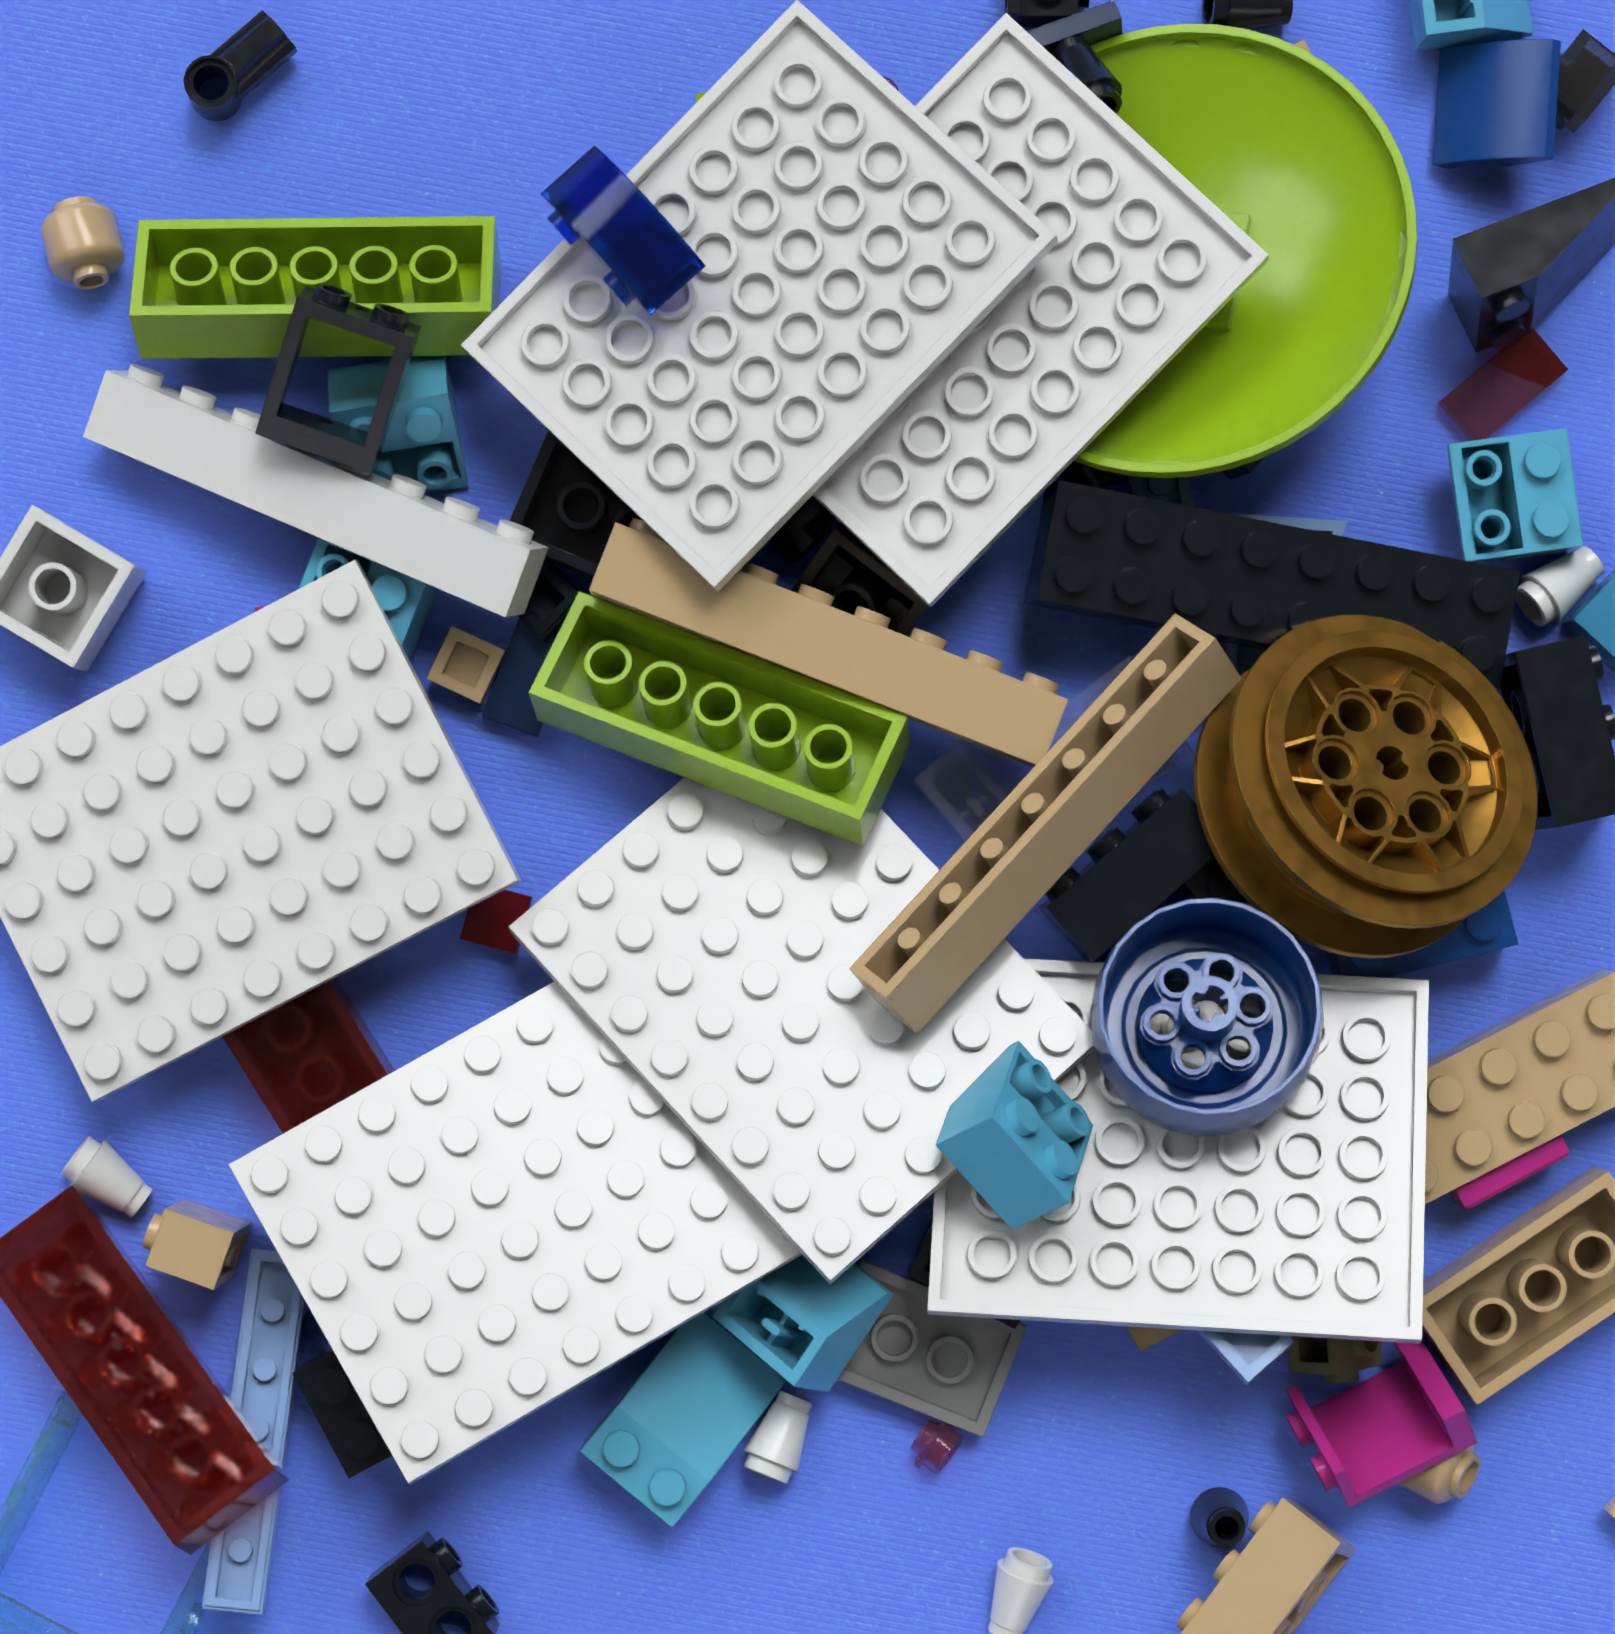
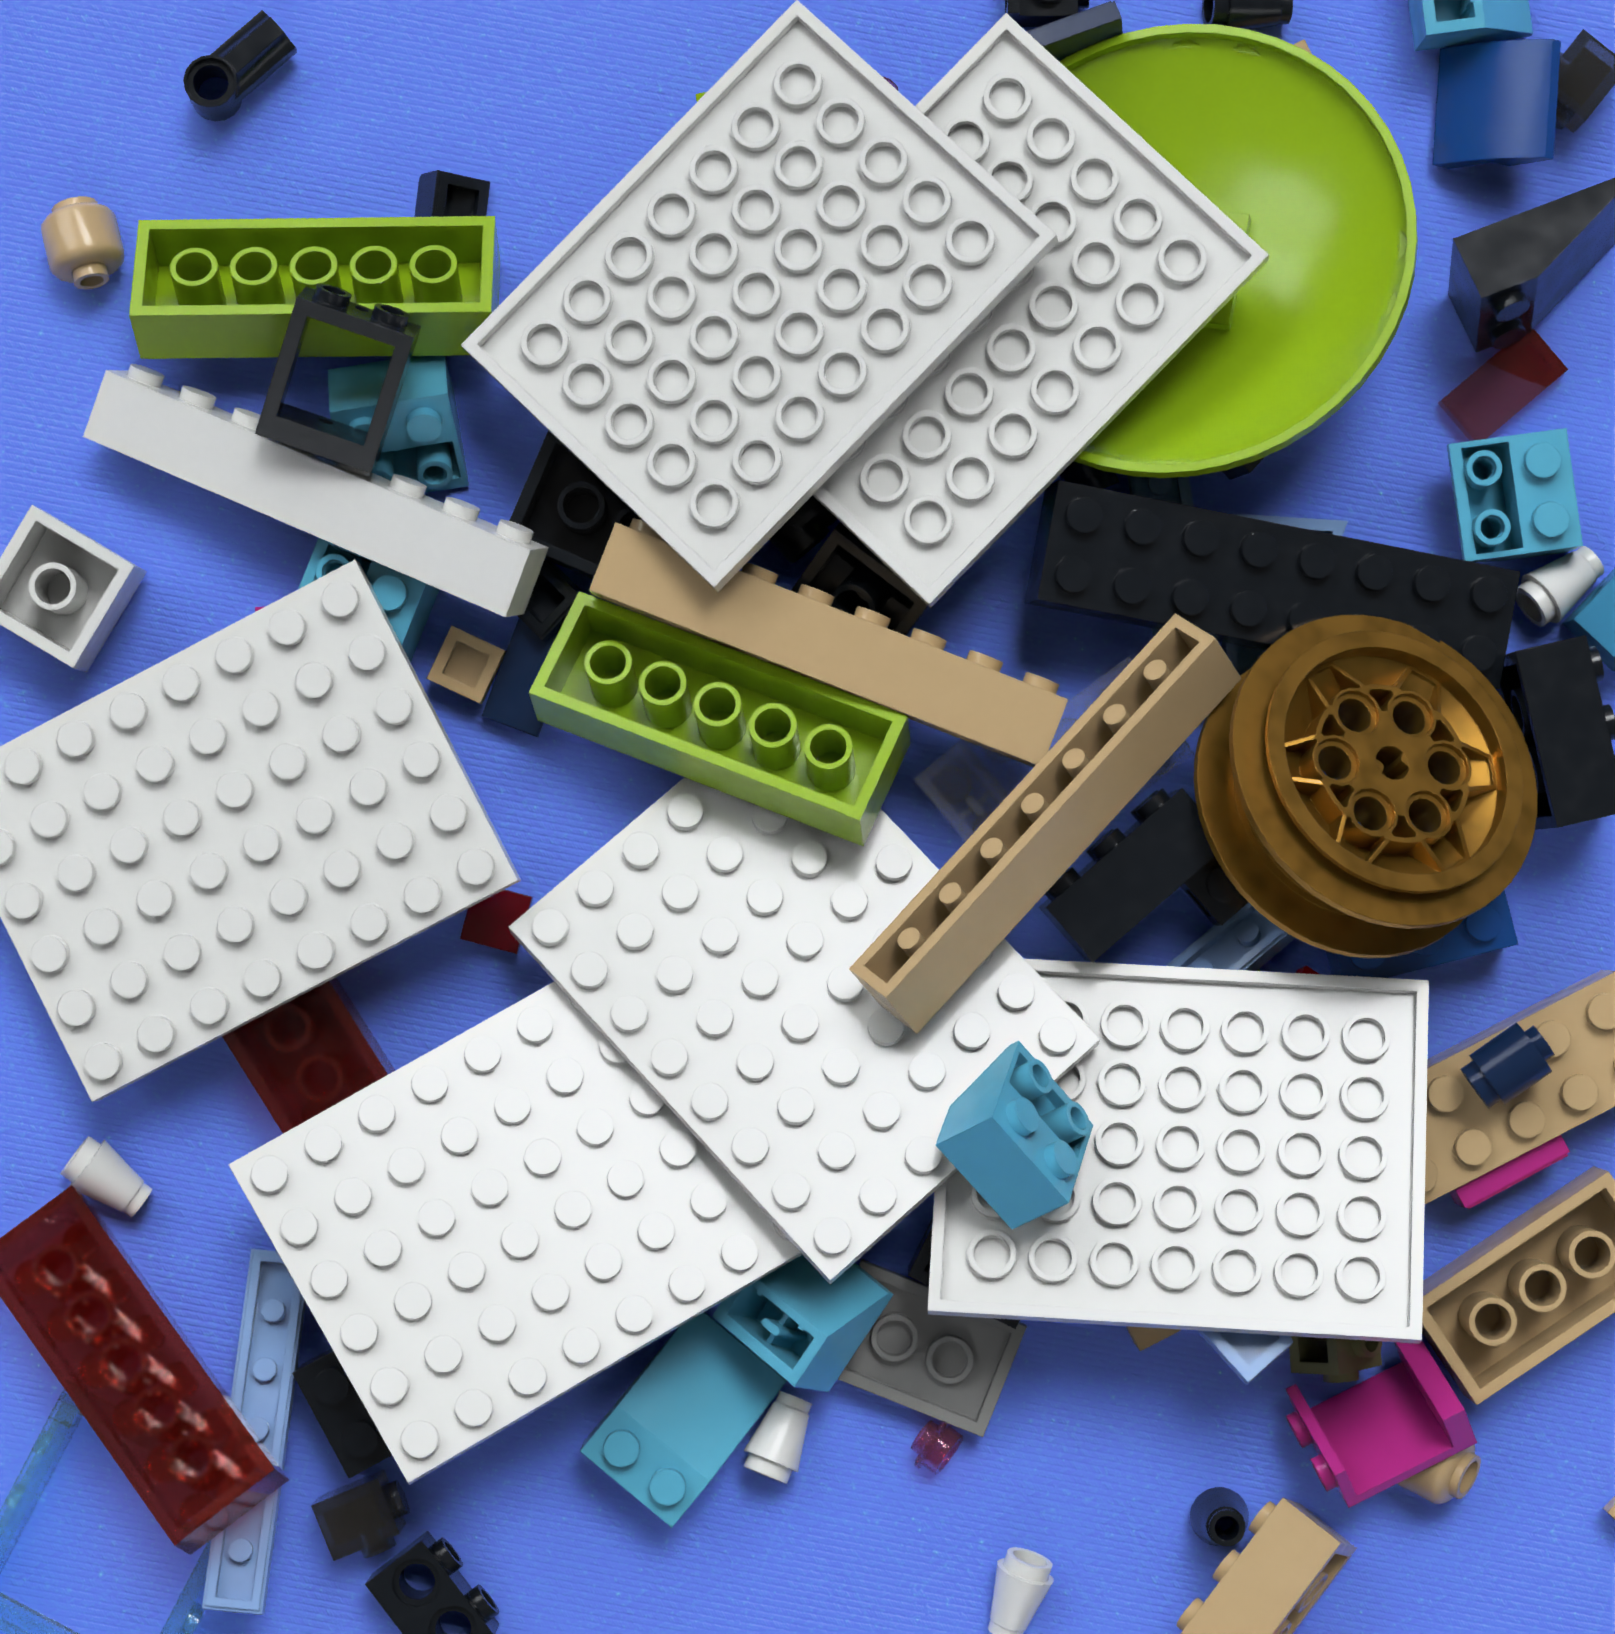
tan brick [142,1199,252,1290] -> none
clear blue brick [540,145,706,315] -> none
black cone [1053,36,1122,114] -> none
blue wheel [1090,898,1324,1137] -> none
none -> clear smoke brick [311,1469,410,1561]
none -> black slope [414,170,490,217]
none -> dark blue brick [1460,1023,1555,1109]

